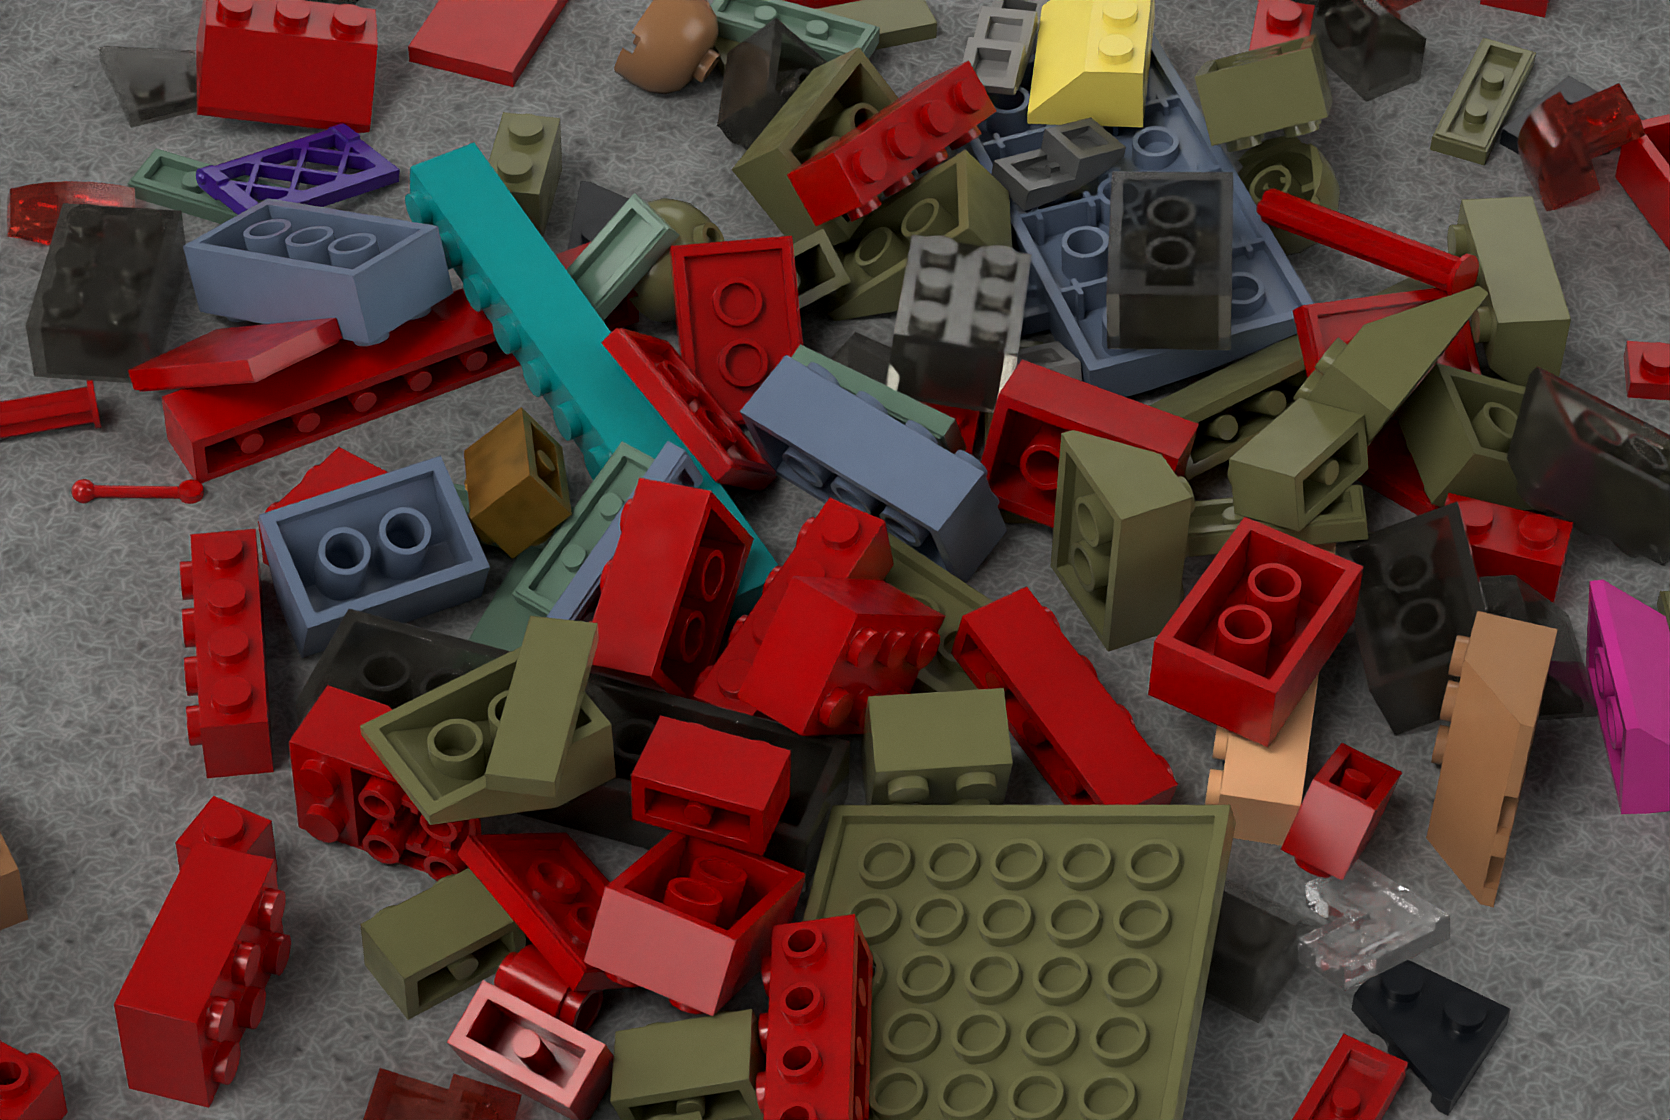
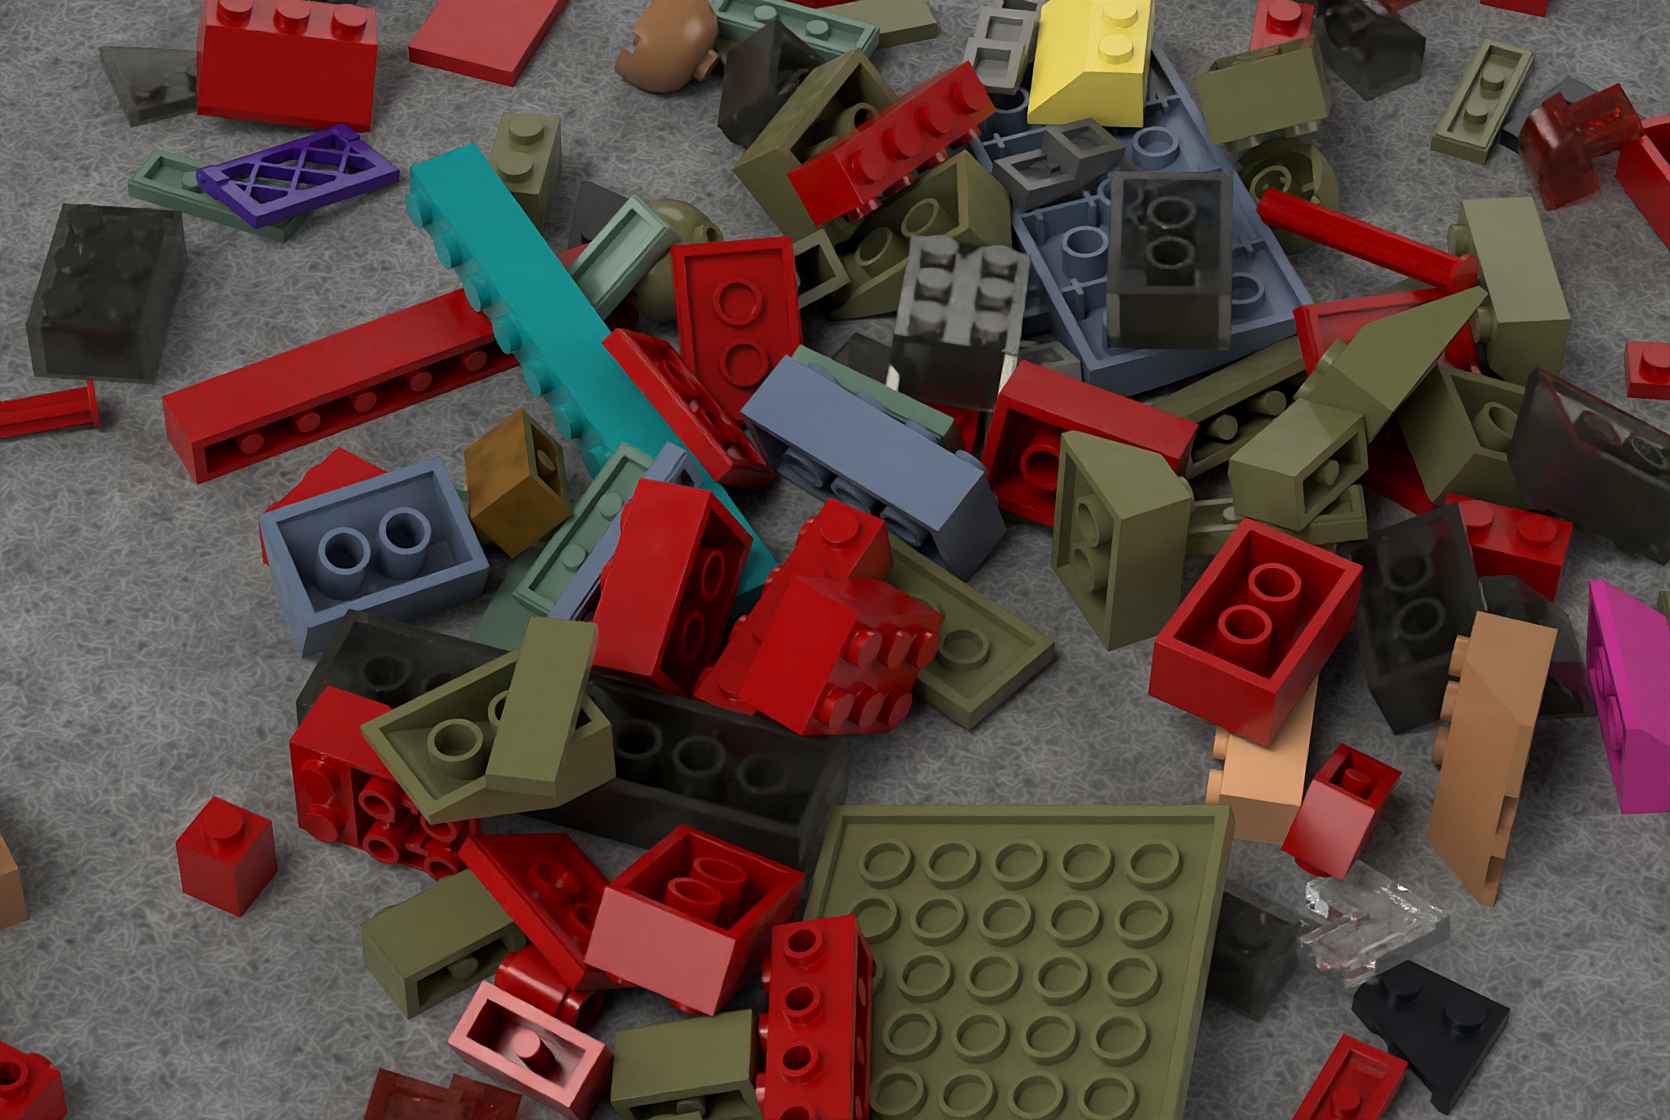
clear red slope [7,181,136,247] -> none
red hinge [71,479,204,504] -> none
red brick [114,841,291,1108] -> none
red tile [128,318,342,392] -> none
red brick [180,529,274,778] -> none
sand blue brick [183,198,453,346] -> none
red brick [631,715,791,856] -> none
olive brick [861,688,1013,805] -> none
red brick [951,586,1178,805] -> none

